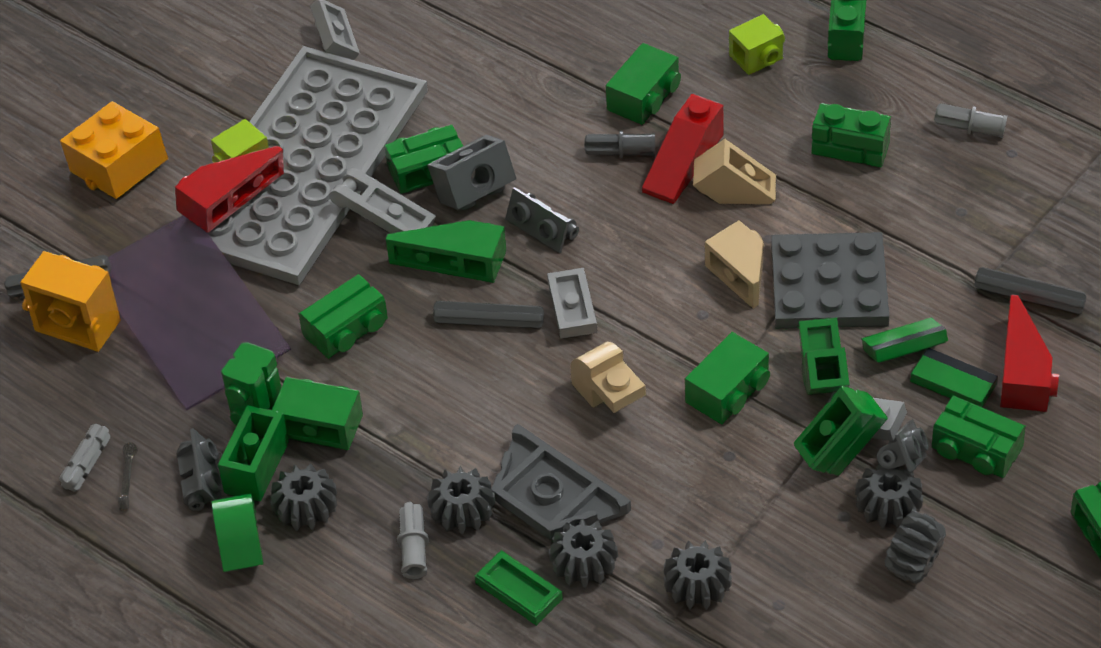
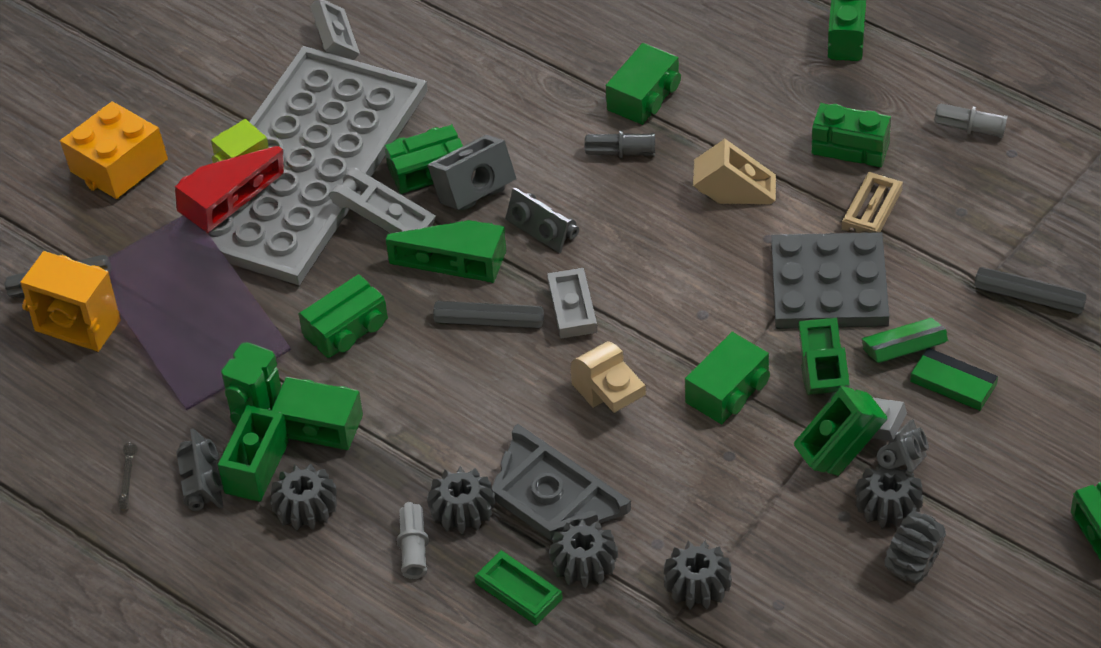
light grey axle [59,424,110,492] -> none
green brick [212,493,263,572] -> none
red slope [642,94,724,204] -> none
tan slope [705,220,764,309] -> none
lime brick [729,14,785,75] -> none
green brick [931,396,1026,478] -> none
red slope [1000,295,1059,412] -> none
none -> tan tile [842,172,903,233]

